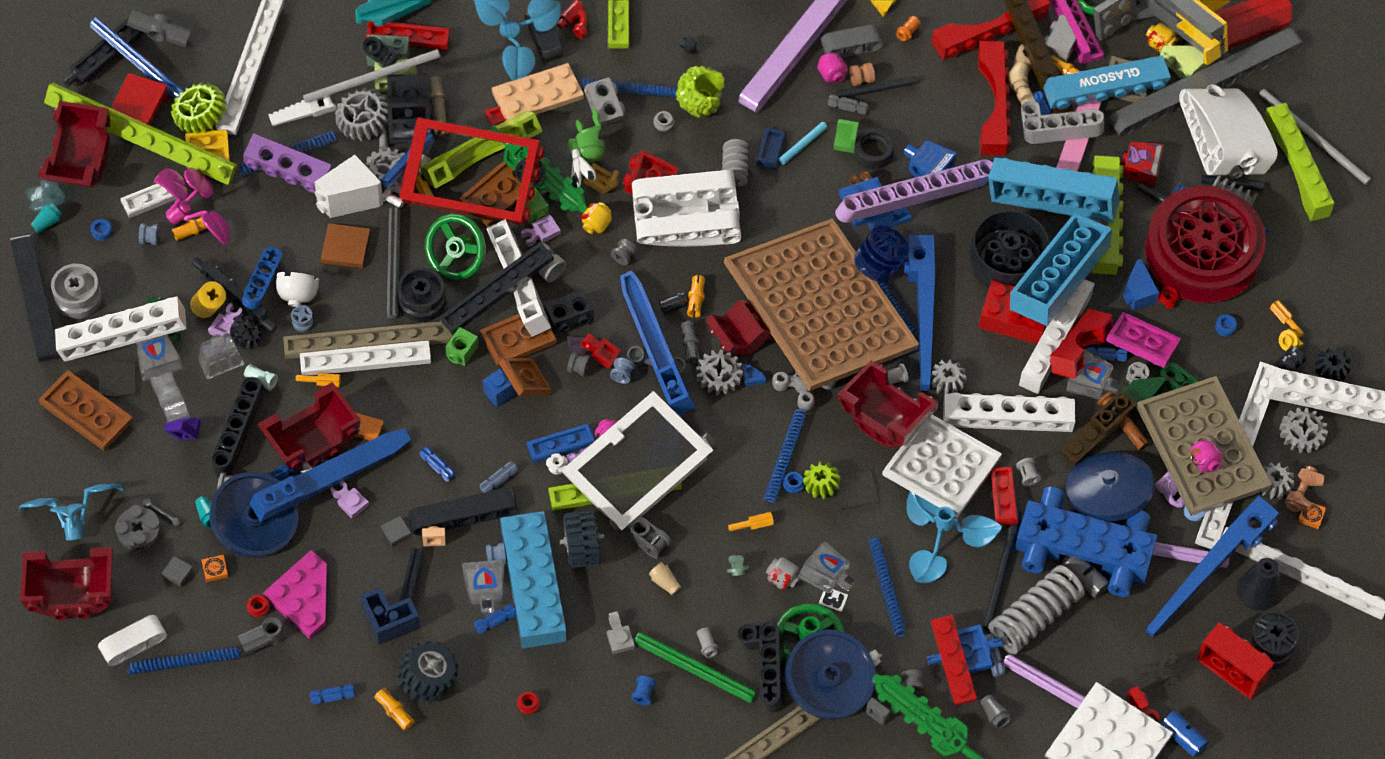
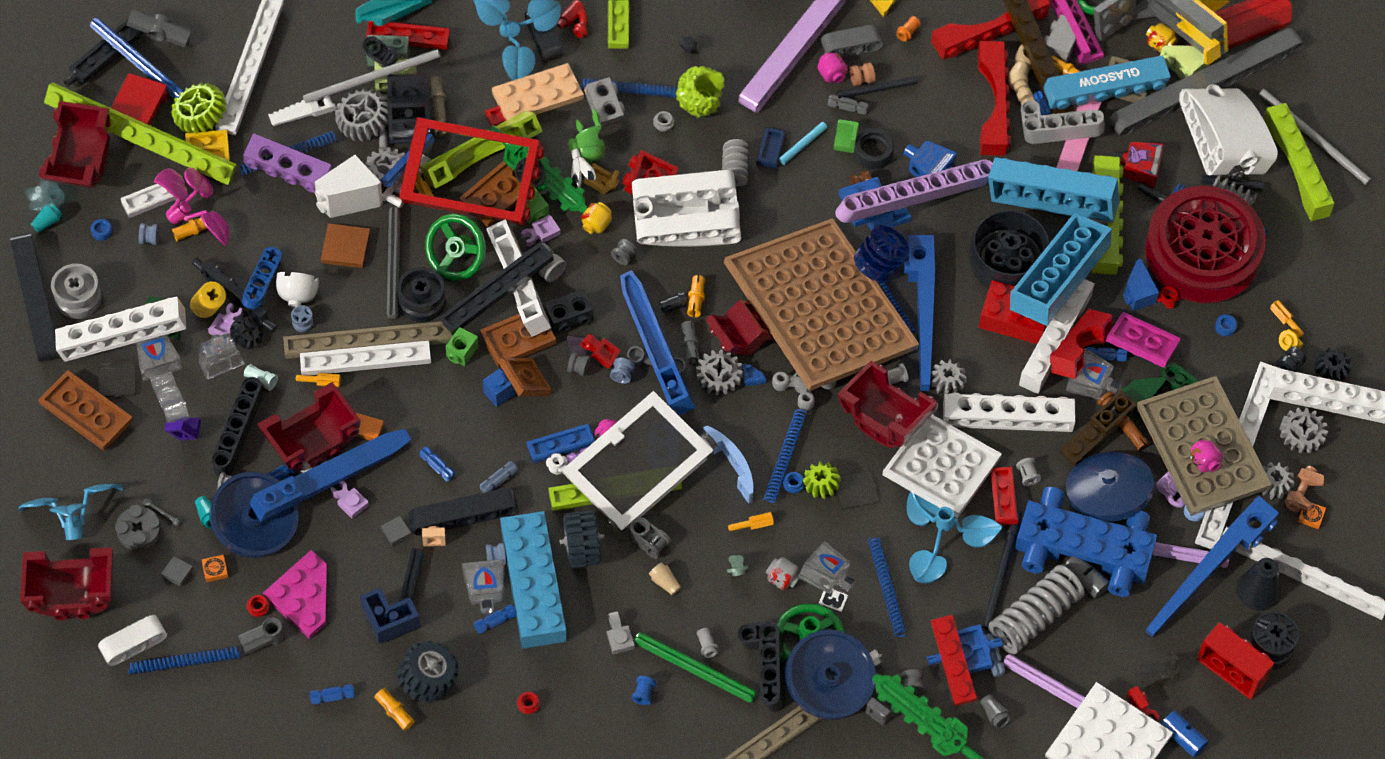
light grey wheel [1126,362,1149,385] -> none
none -> light blue slope [703,426,753,504]

